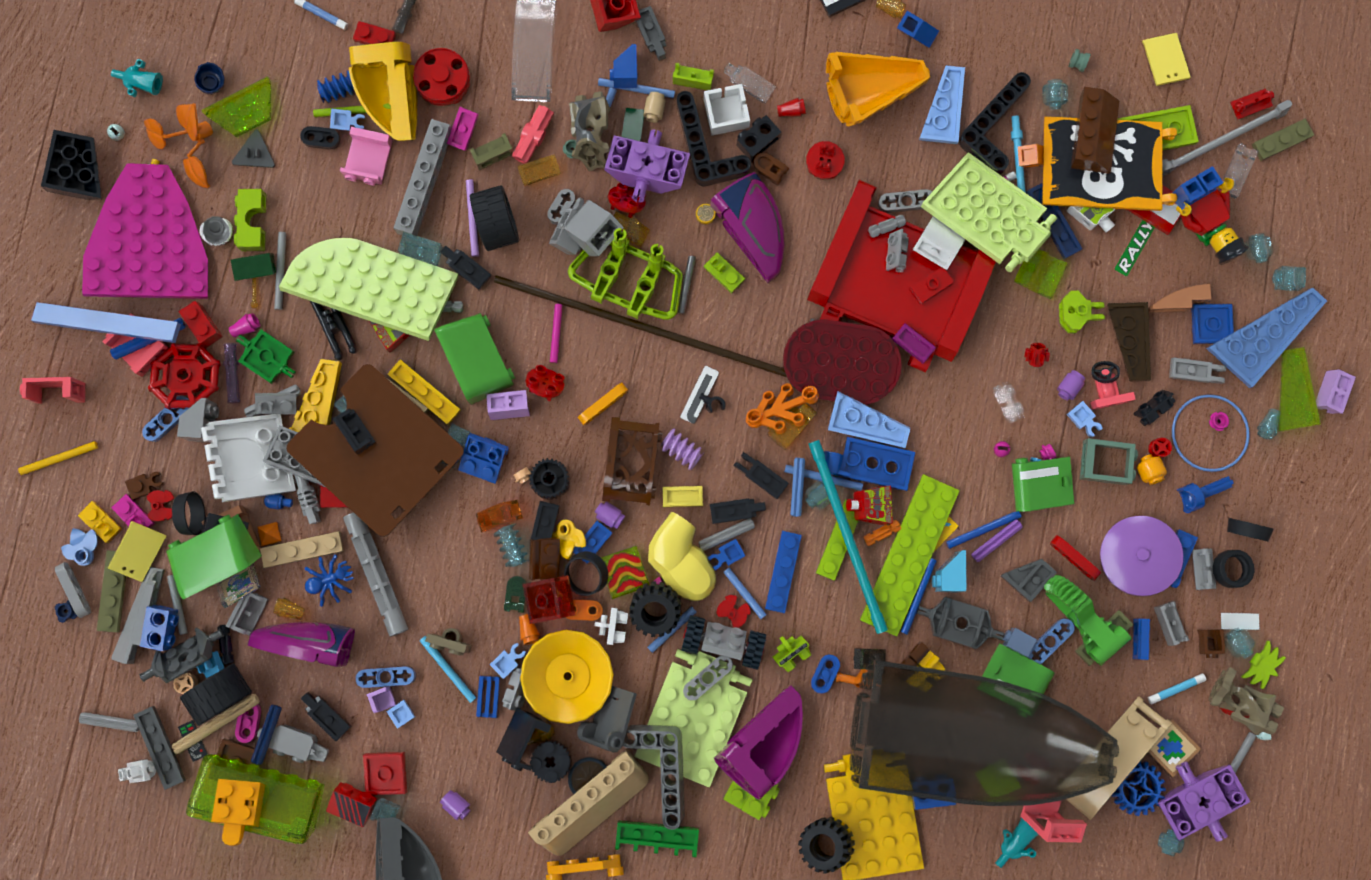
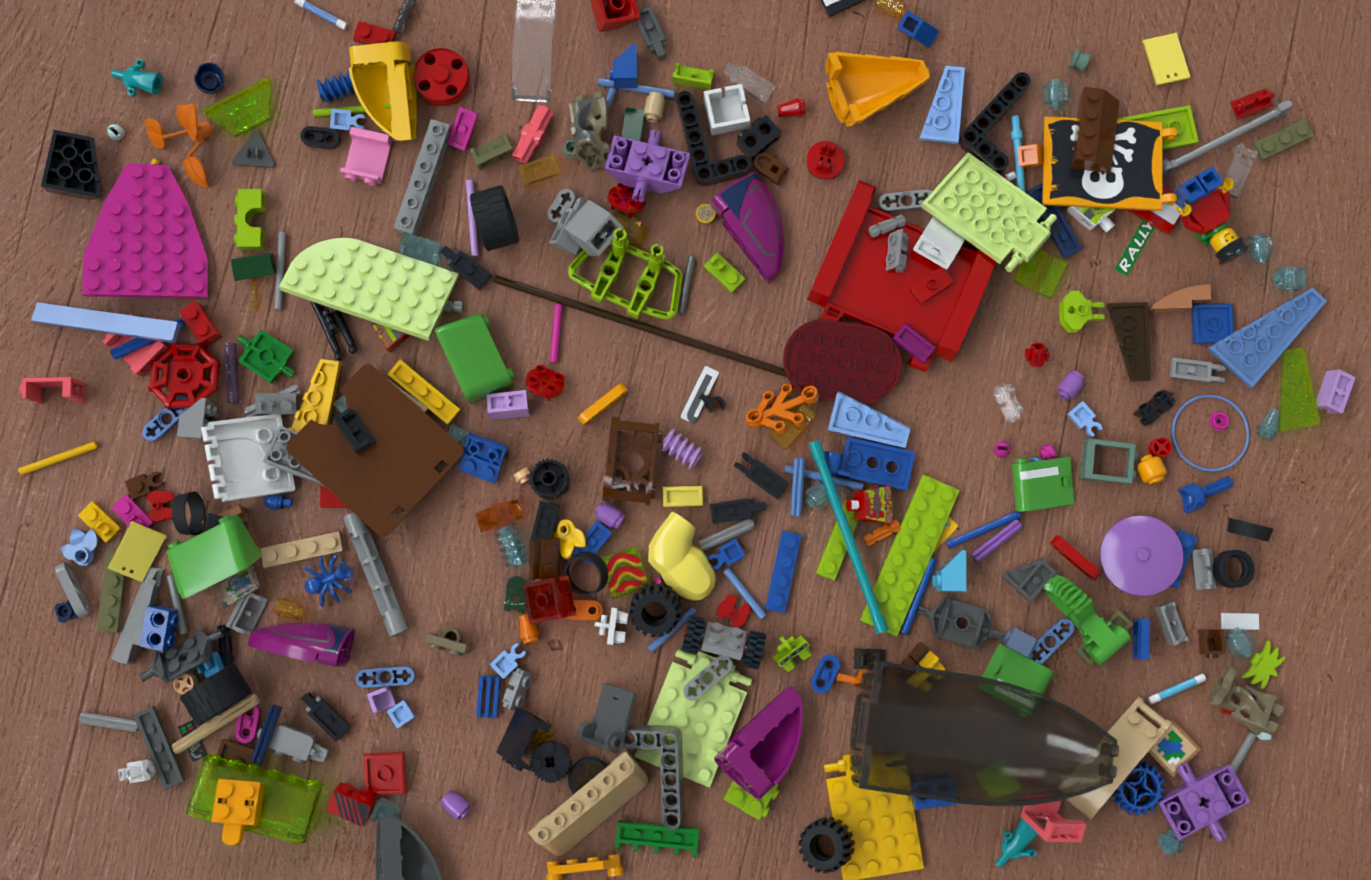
light grey hair [199,216,233,246] -> none
dark pink cone [229,313,260,338] -> none
orange slope [257,522,282,546] -> none
light grey hinge [294,475,321,524] -> none
medium azure bar [419,636,476,703] -> none
yellow dish [520,630,614,724] -> none
coral piece [1090,361,1136,410] -> none

